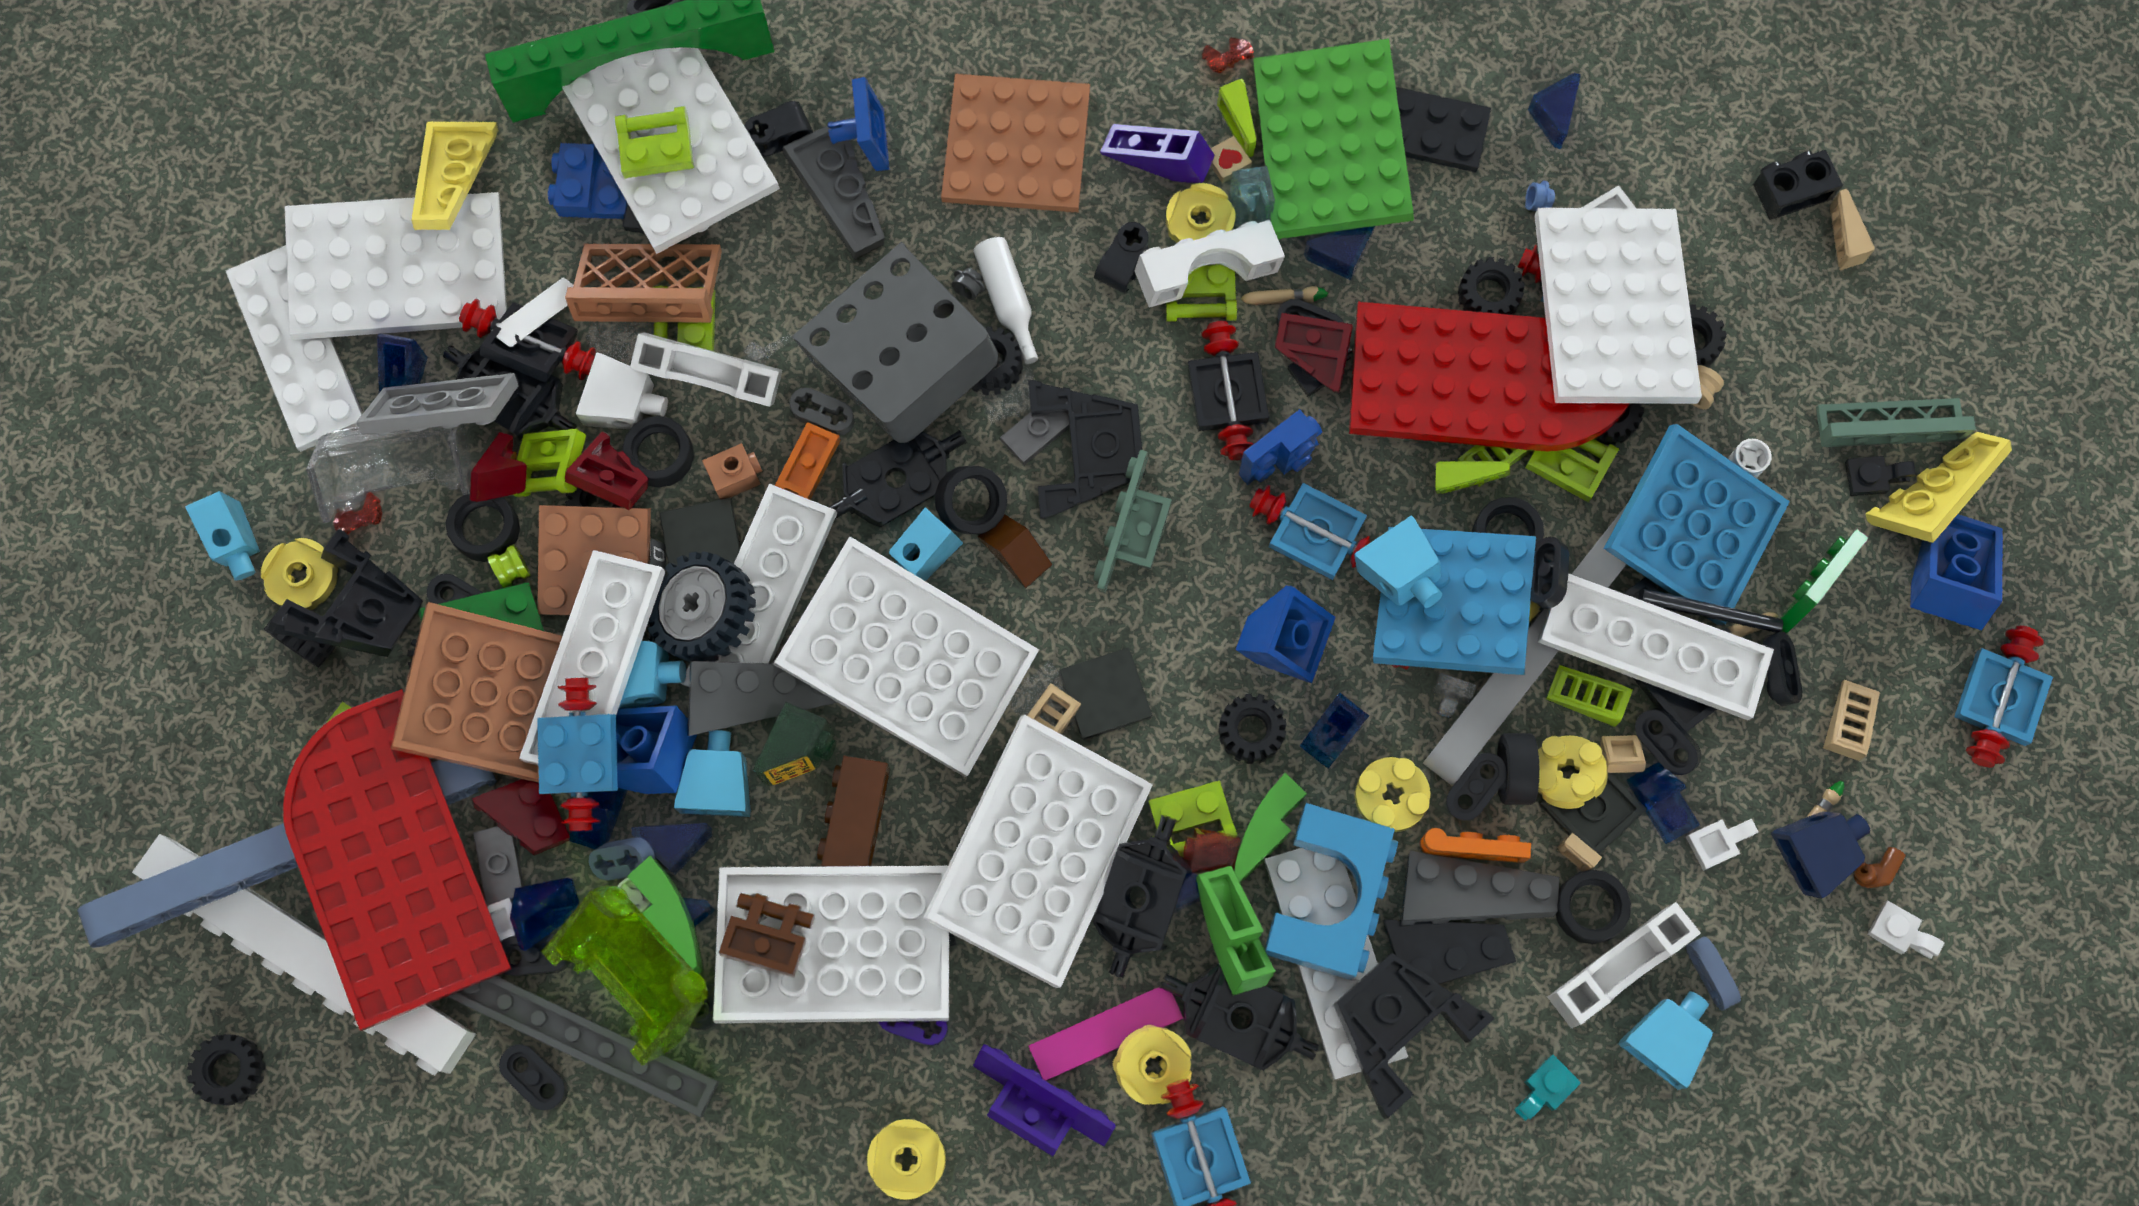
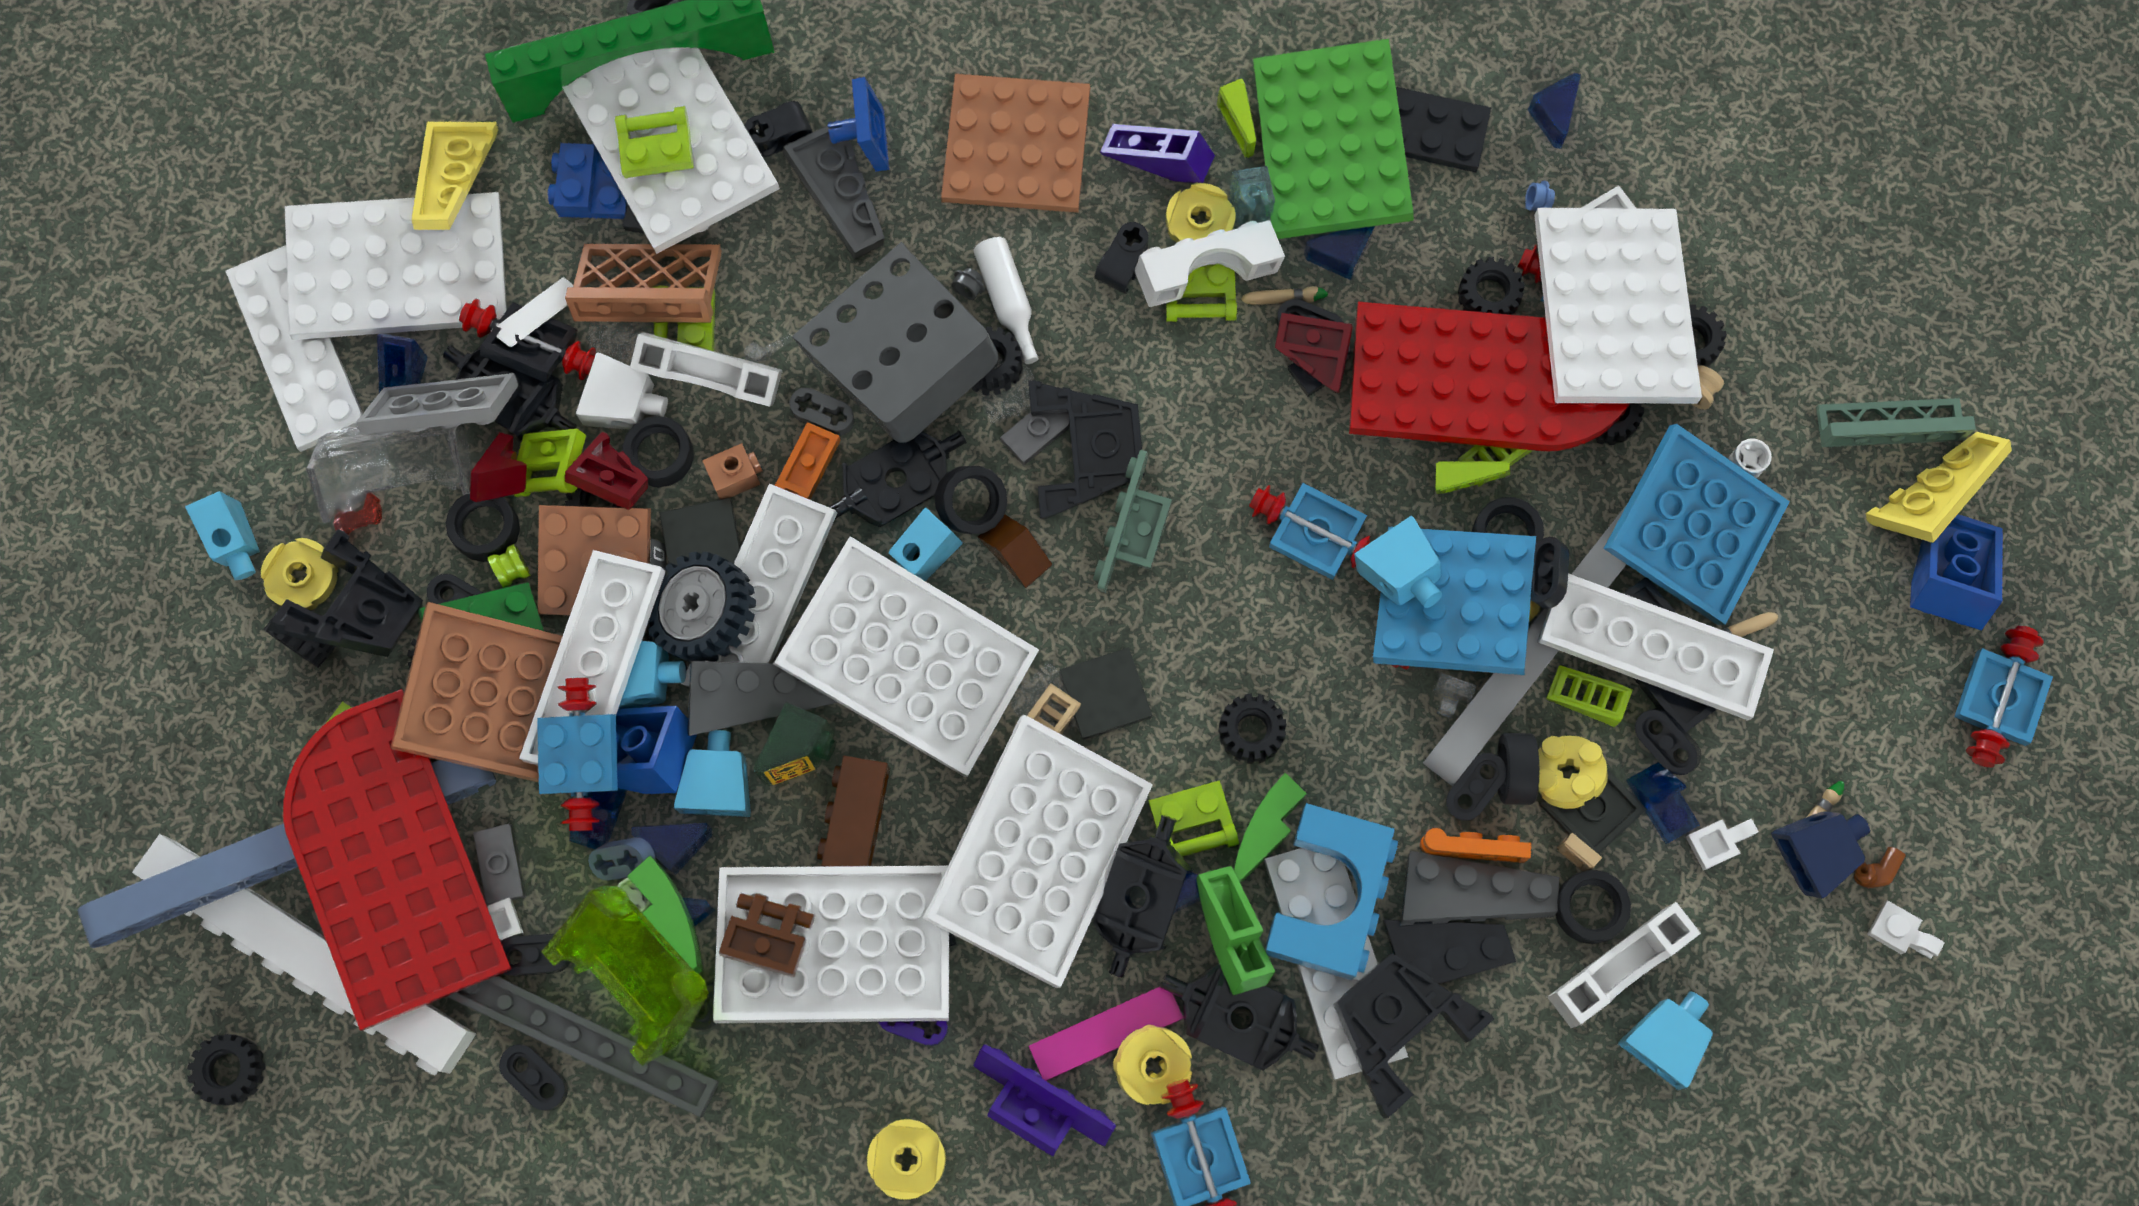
dark red wing [472,779,570,856] -> none
clear blue slope [510,877,582,951] -> none
clear red bracket [1183,828,1240,872] -> none
black plate [1188,321,1269,461] -> none
clear red piece [1202,37,1254,73] -> none
tan tile [1211,136,1252,183] -> none
blue slope [1236,585,1336,683] -> none
blue plate [1239,409,1322,485] -> none
clear blue slope [1300,693,1369,769] -> none
light yellow plate [1355,757,1431,832] -> none
teal plate [1514,1054,1581,1121] -> none
lime plate [1525,439,1619,503] -> none
tan tile [1600,735,1646,773] -> none
black bar [1638,589,1783,633] -> none
sand blue beam [1686,936,1741,1010] -> none
black brick [1753,149,1843,220] -> none
black plate [1762,632,1803,706] -> none
green wing [1780,529,1868,634] -> none
tan slope [1823,680,1880,761] -> none
tan slope [1830,189,1875,270] -> none
black plate [1845,456,1916,496] -> none

